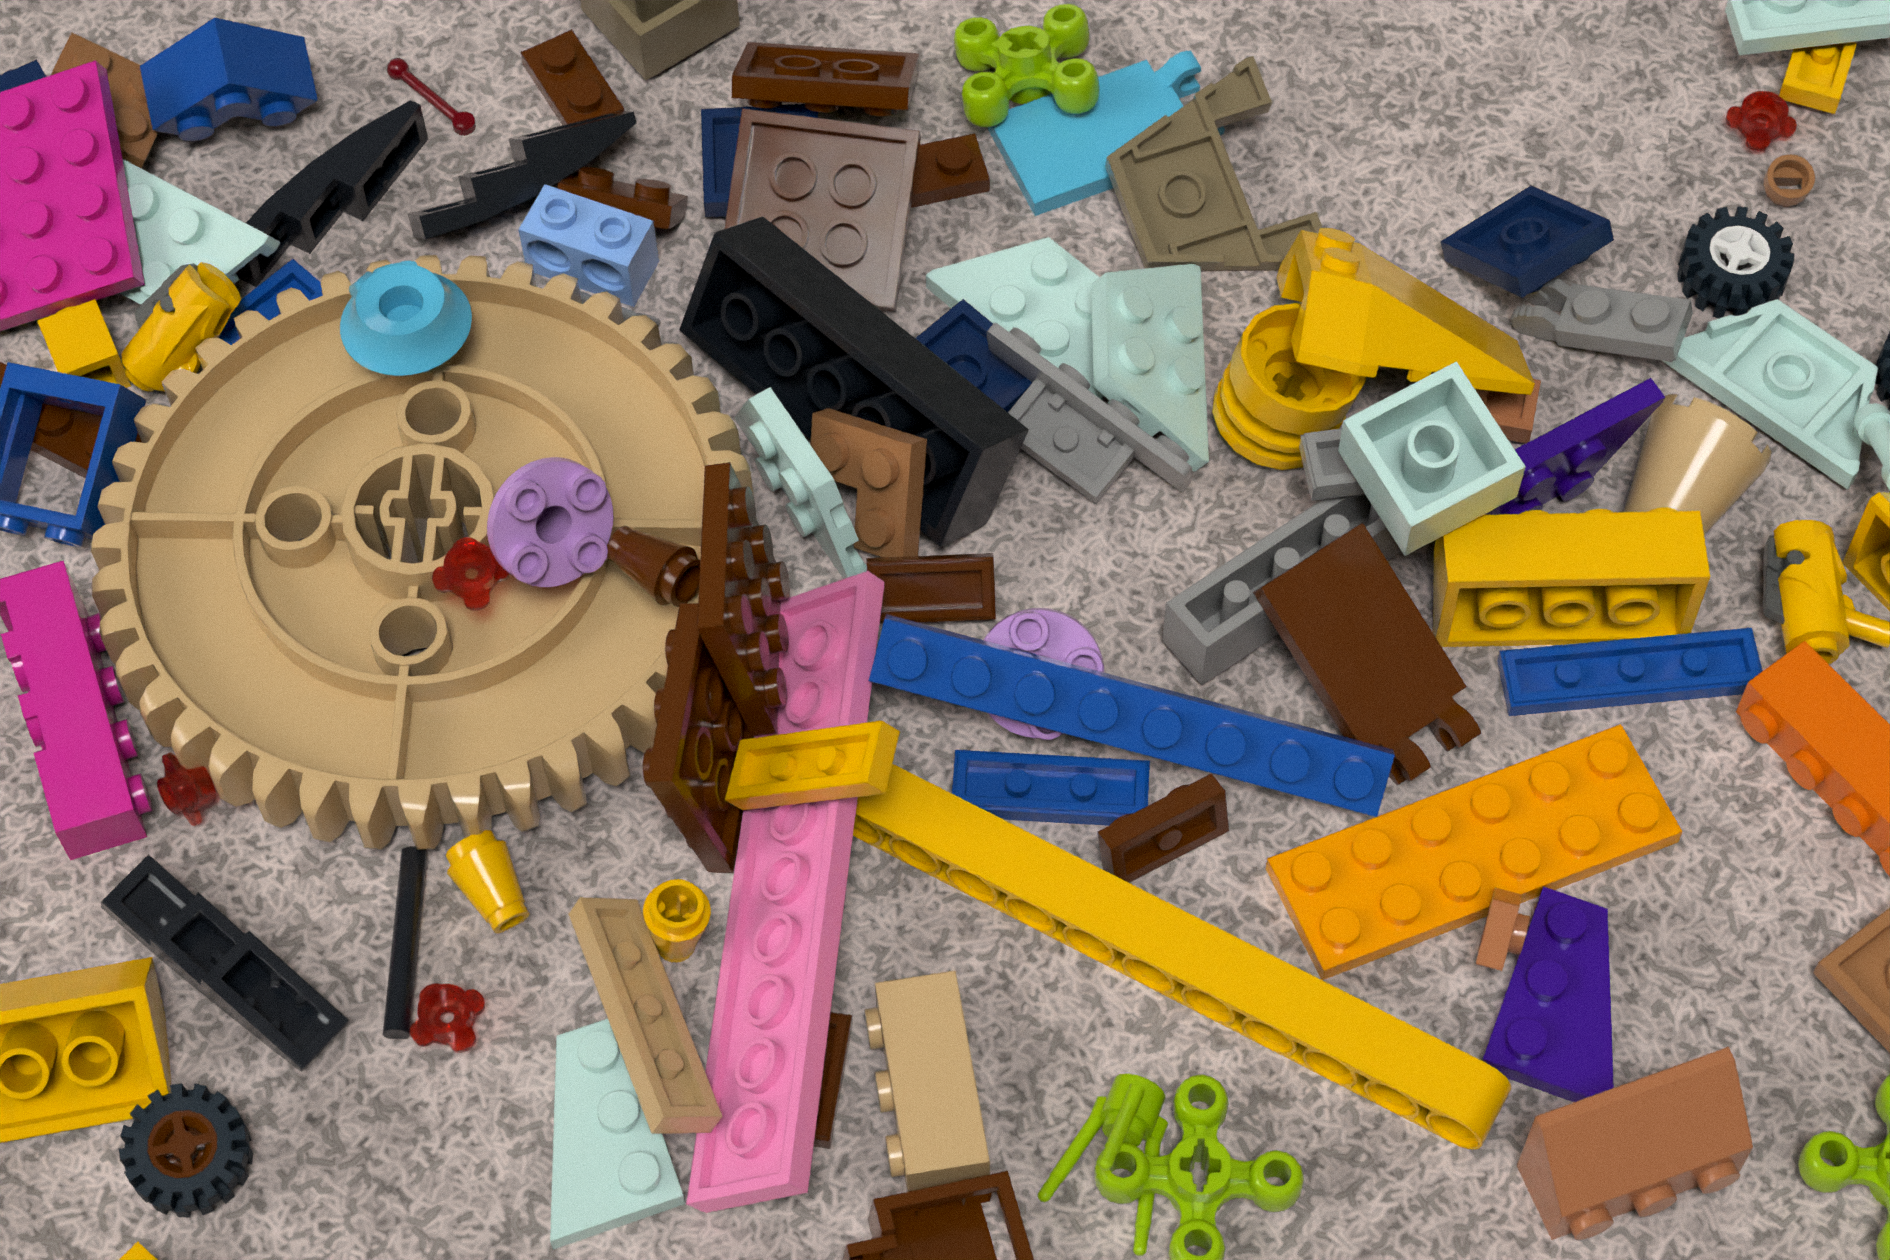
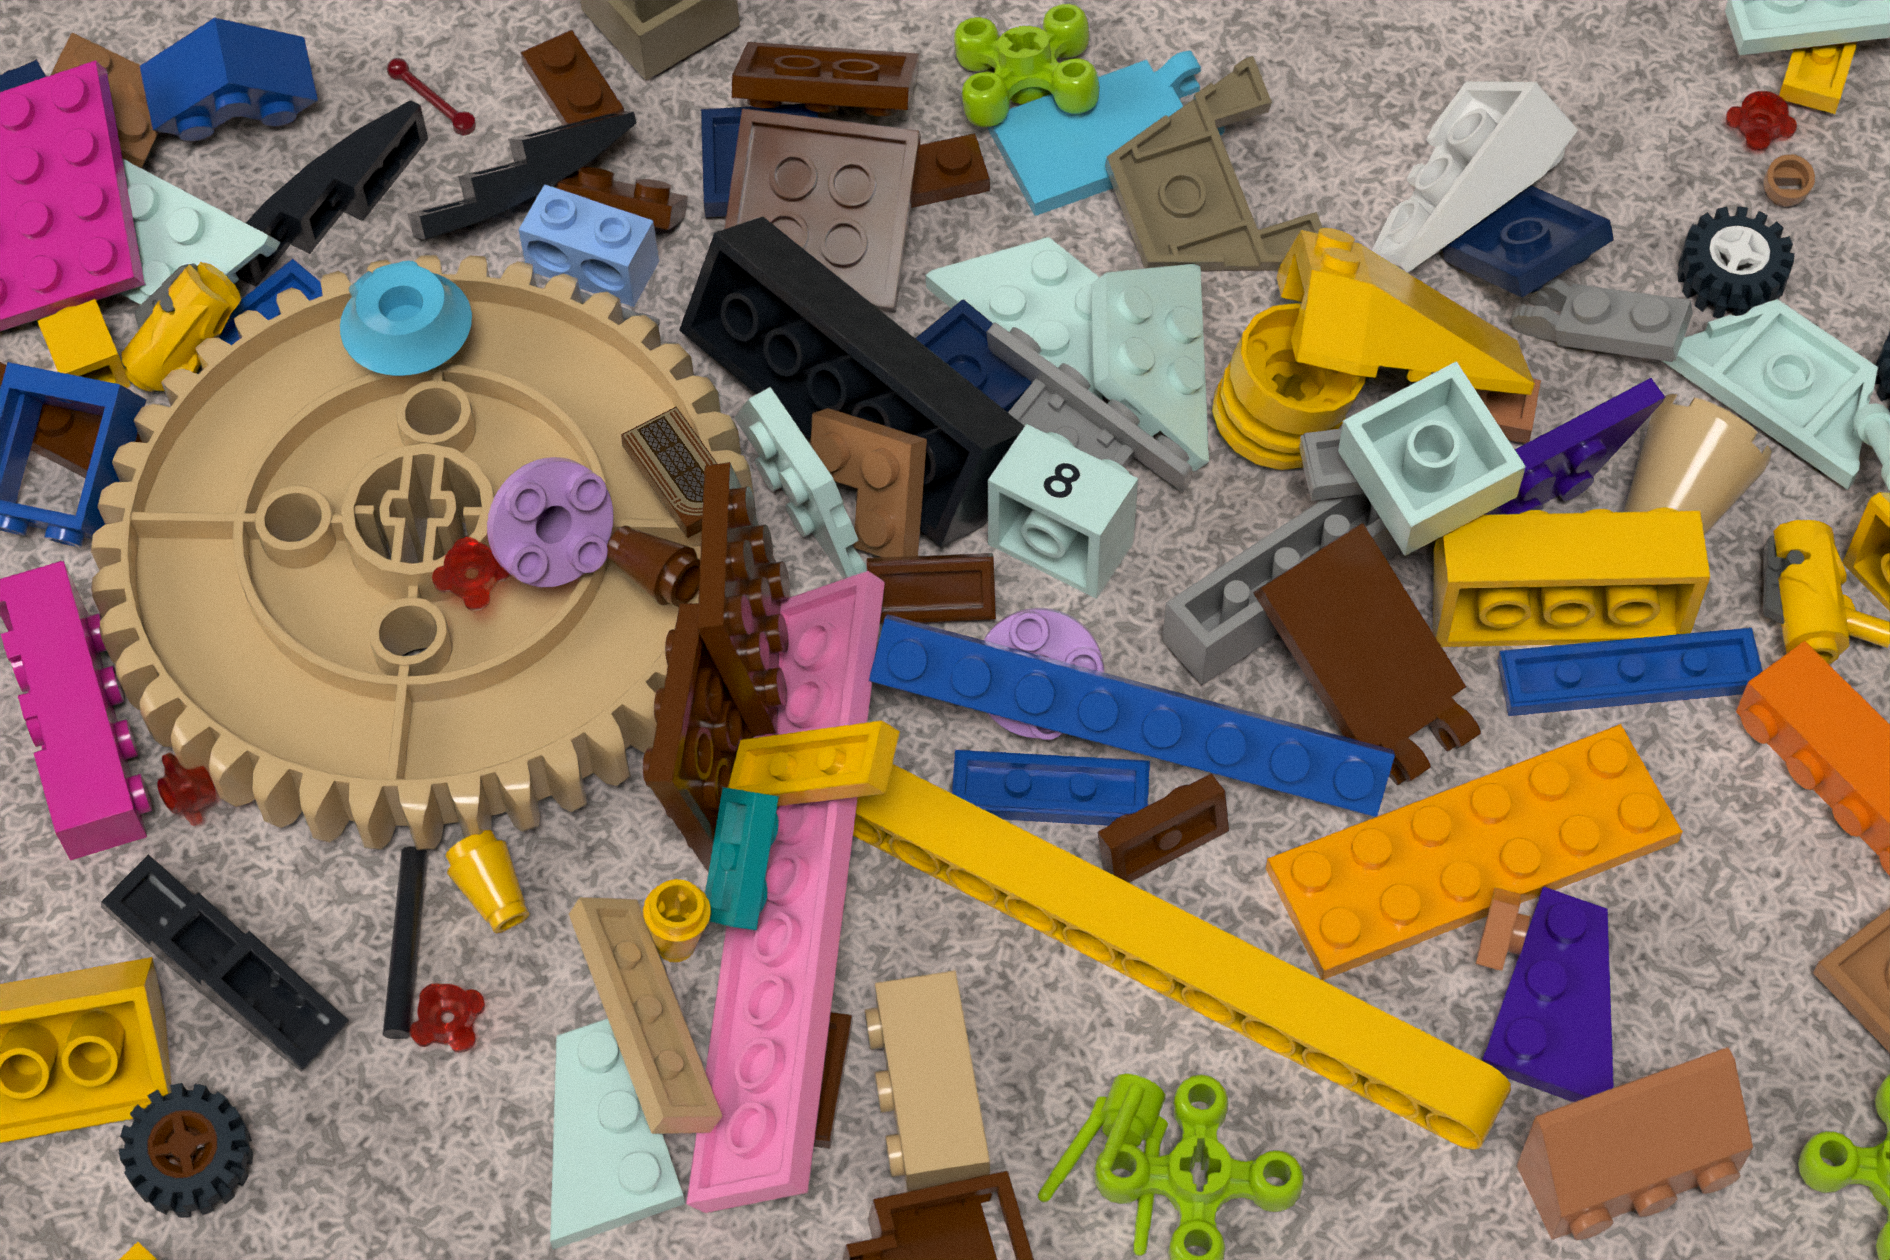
none -> tile [621,406,717,539]
none -> teal plate [705,787,779,930]
none -> light aqua brick [988,424,1138,599]
none -> white wedge [1372,81,1578,273]

